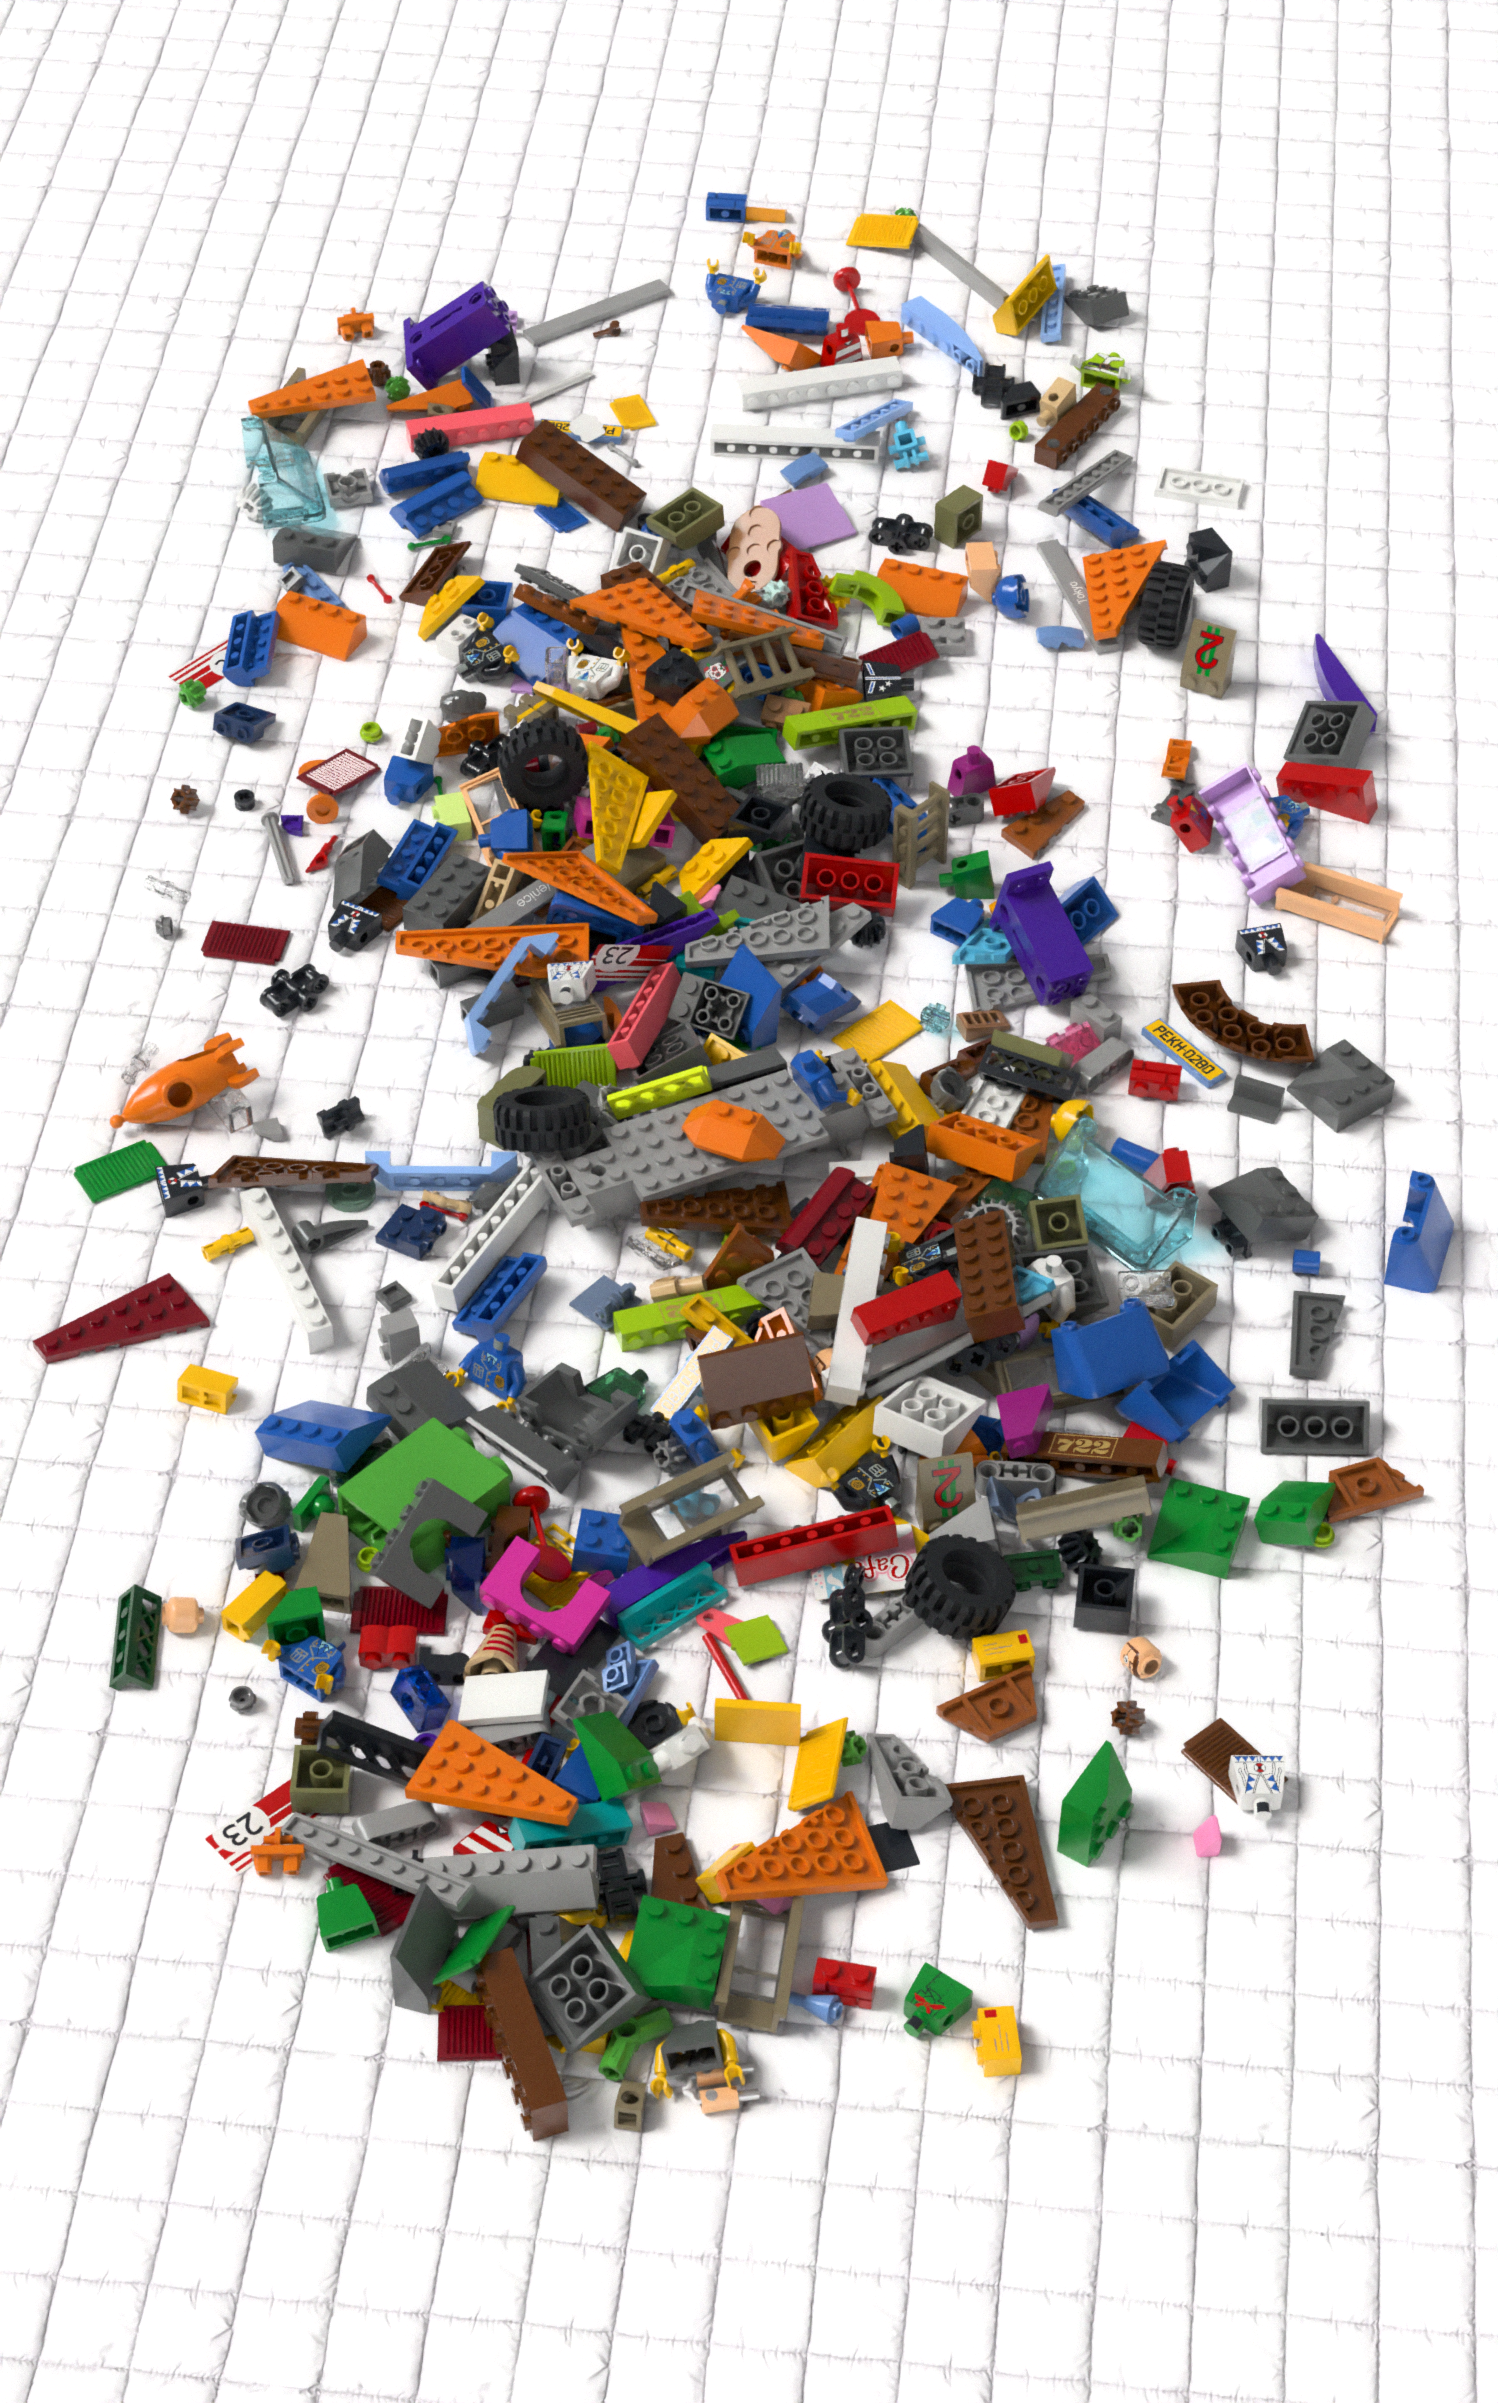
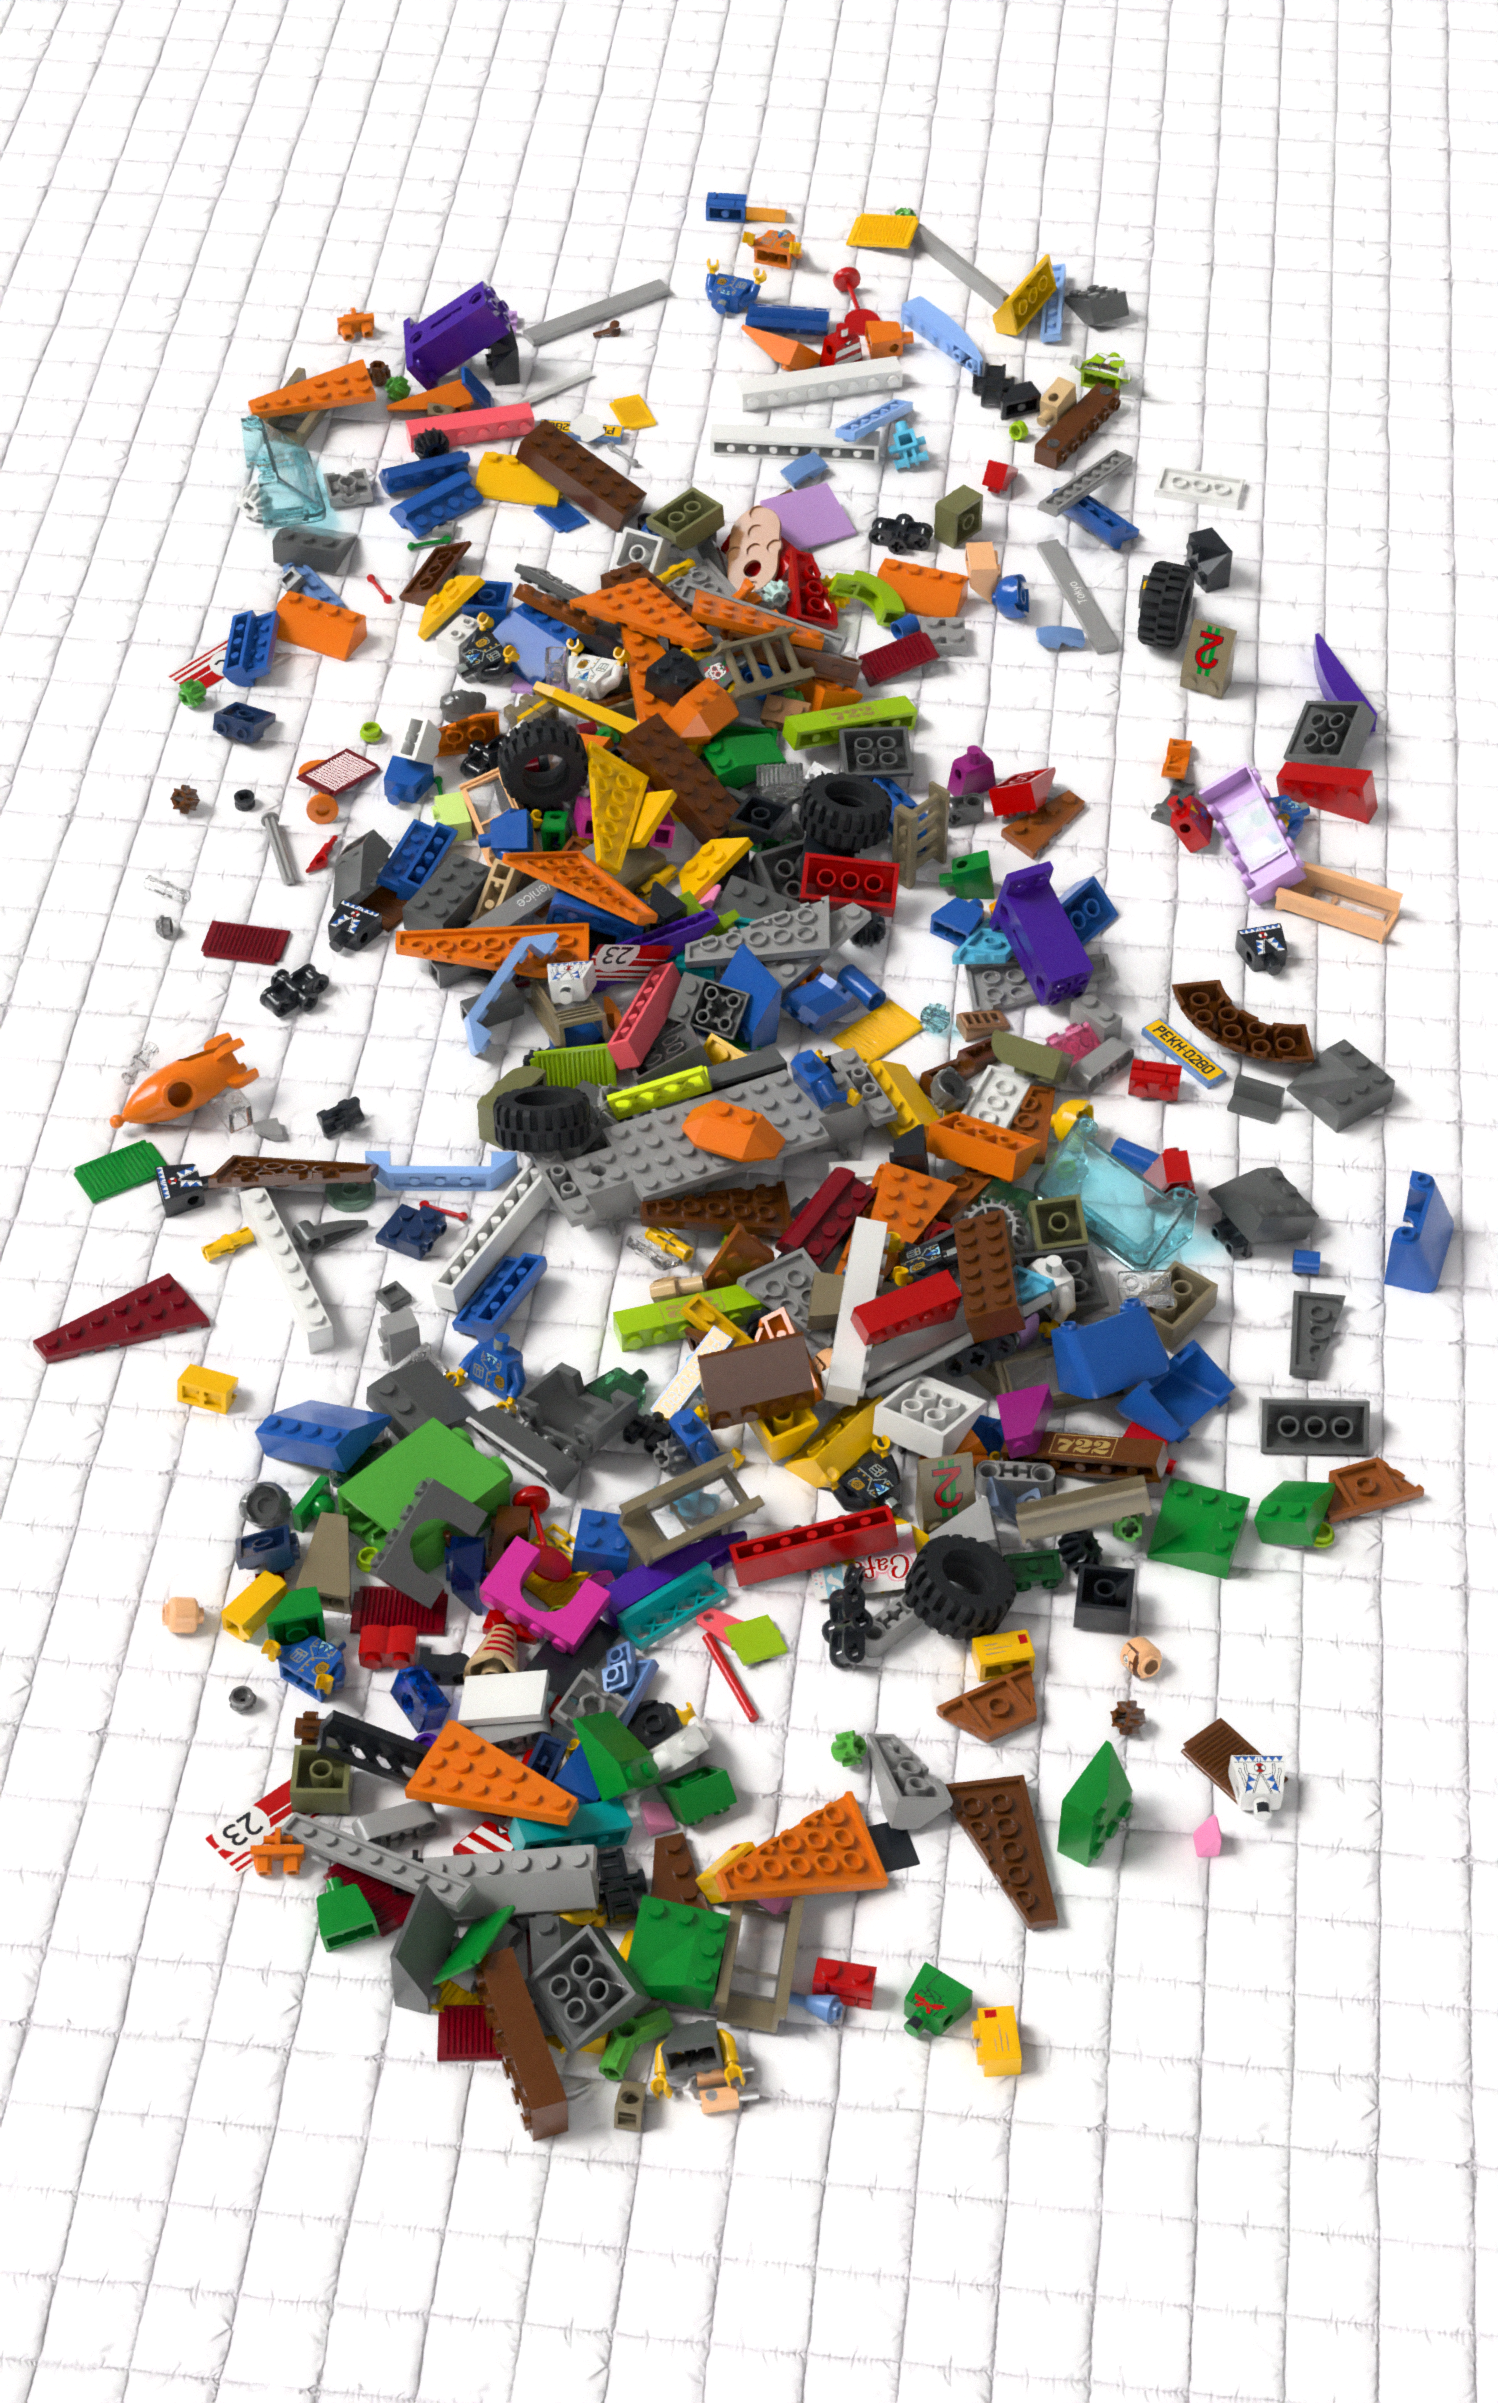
dark green fence [109,1584,162,1691] -> none
dark purple tile [281,815,304,837] -> none
tan arm [422,1189,472,1214] -> none
dark grey piece [466,1181,512,1212] -> none
sand blue hinge [569,1275,642,1331] -> none
yellow tile [714,1698,801,1746] -> none
yellow window [787,1717,848,1812] -> none
black torso [862,661,914,702] -> none
black fence [978,1044,1082,1106] -> none
orange wing [1082,539,1168,641] -> none
none -> green slope [657,1764,738,1826]
none -> blue pin [837,964,886,1011]

